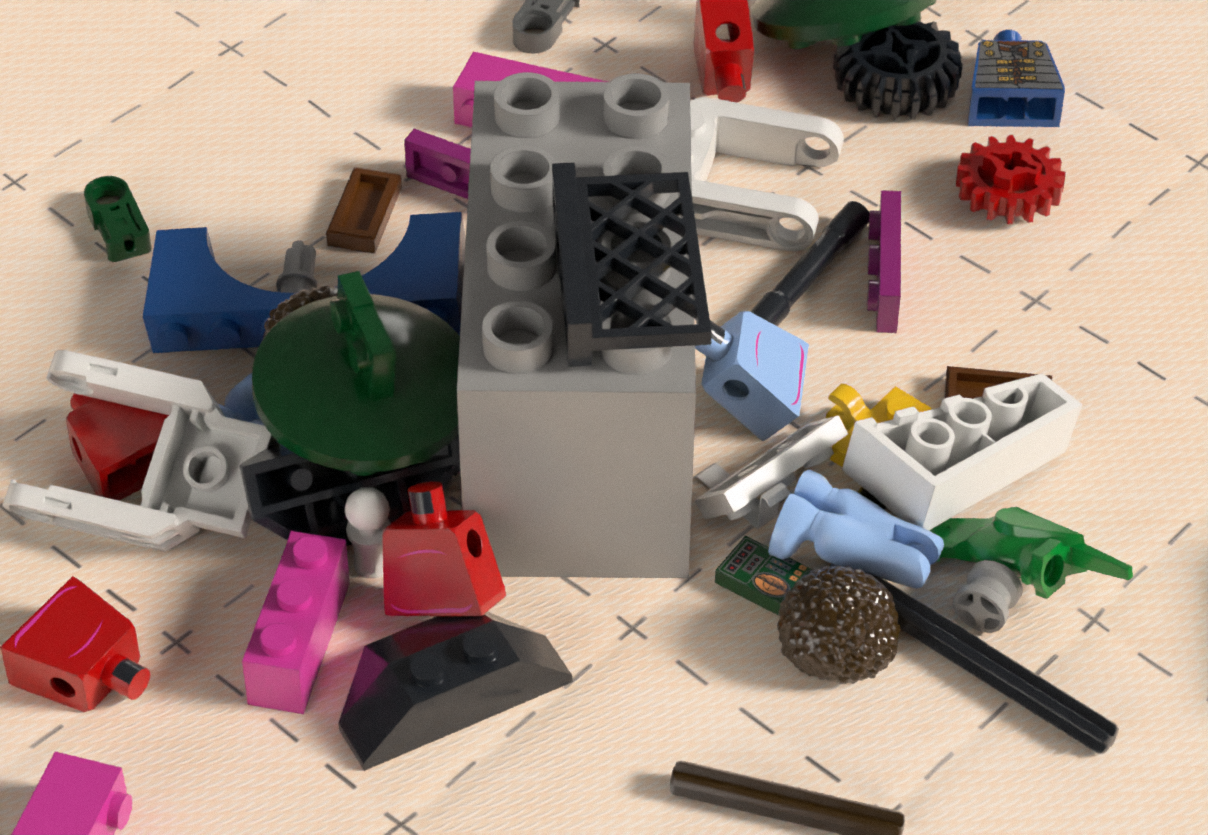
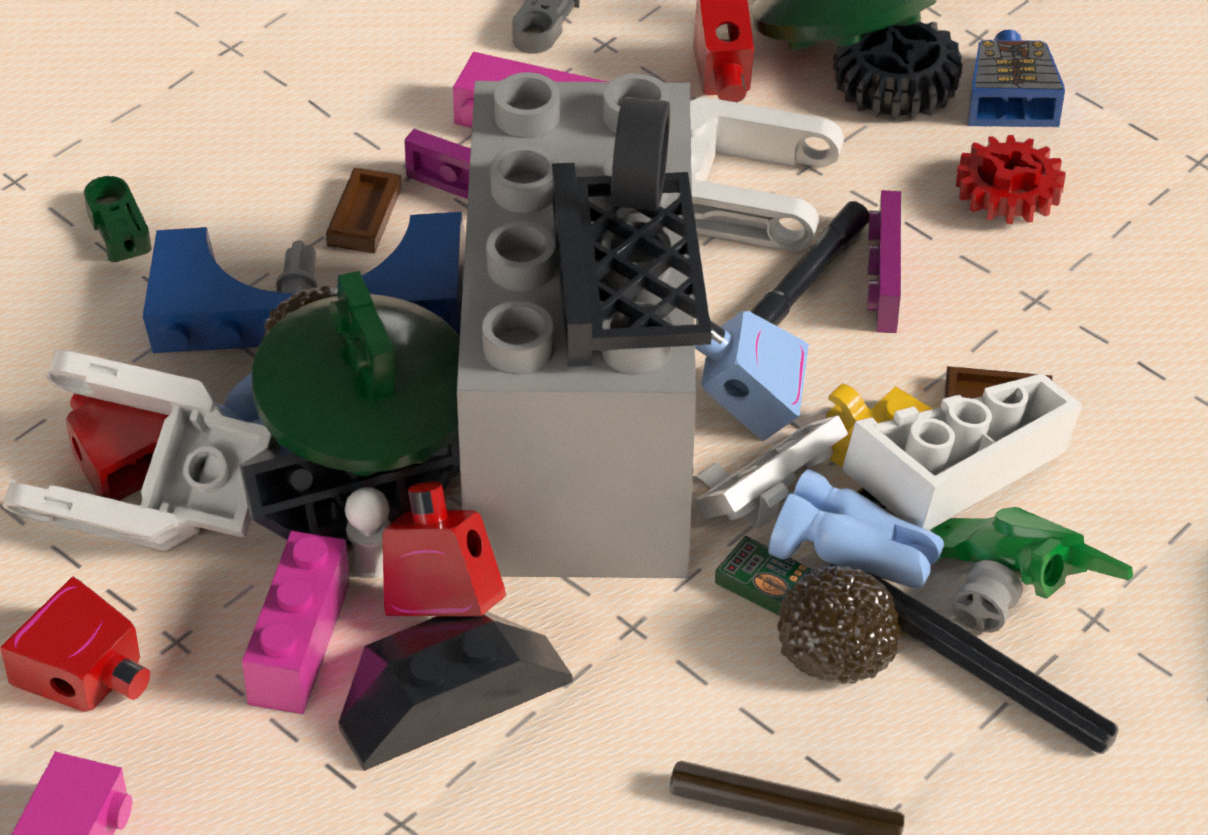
none -> black tyre [611,97,670,211]

